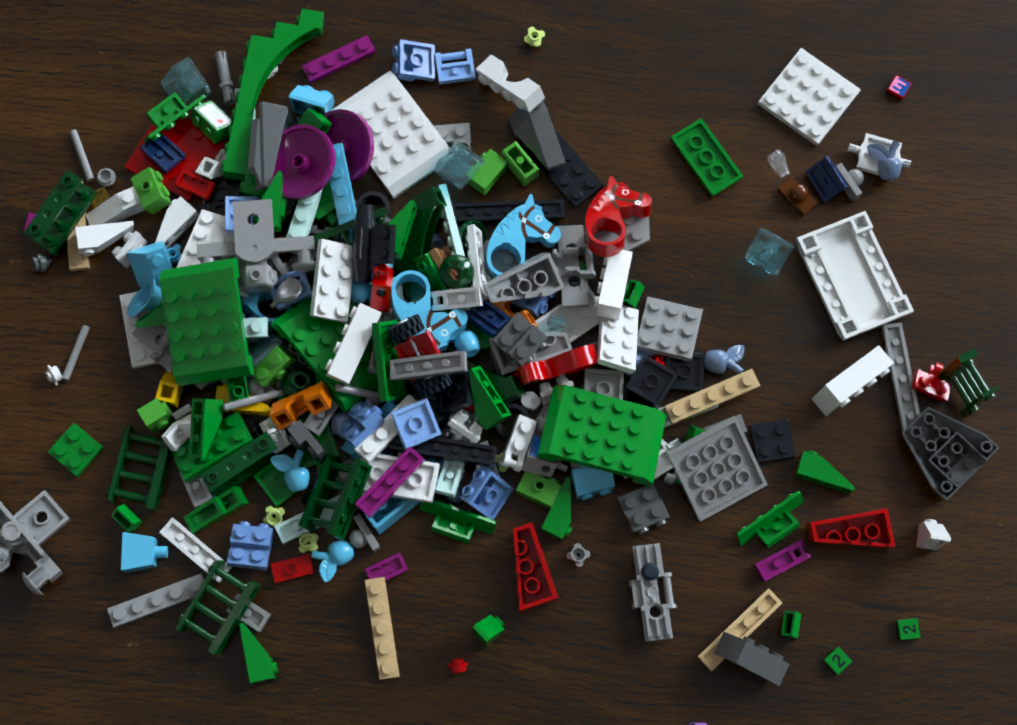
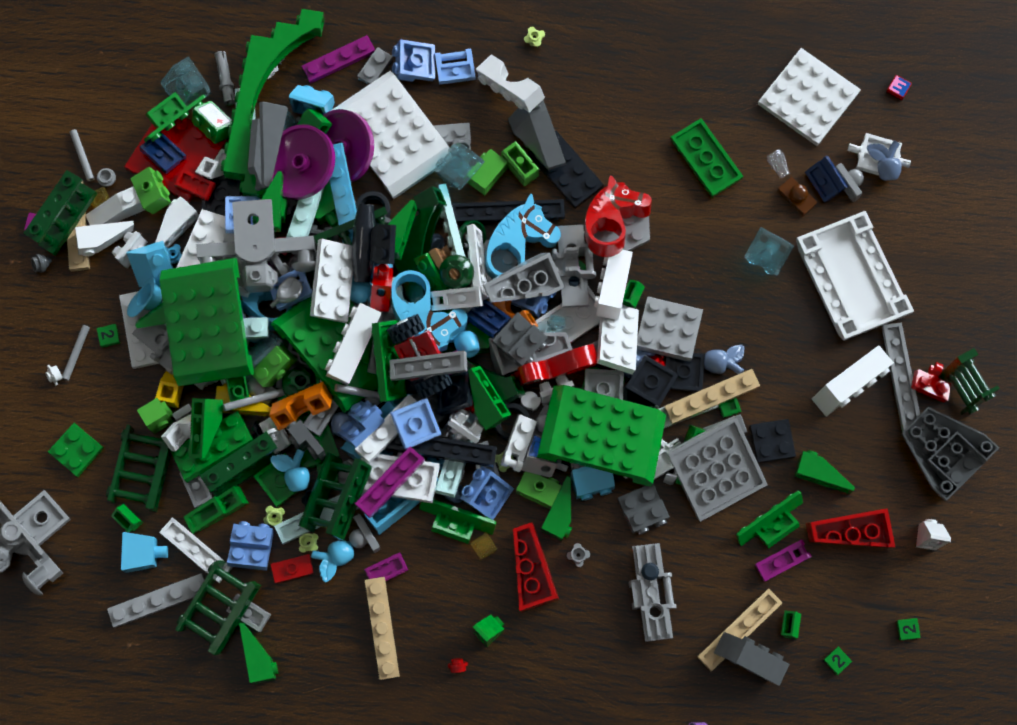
none -> green tile [97,324,120,348]
none -> light grey plate [357,47,393,85]
none -> clear yellow plate [470,533,497,560]
none -> green tile [718,398,742,418]

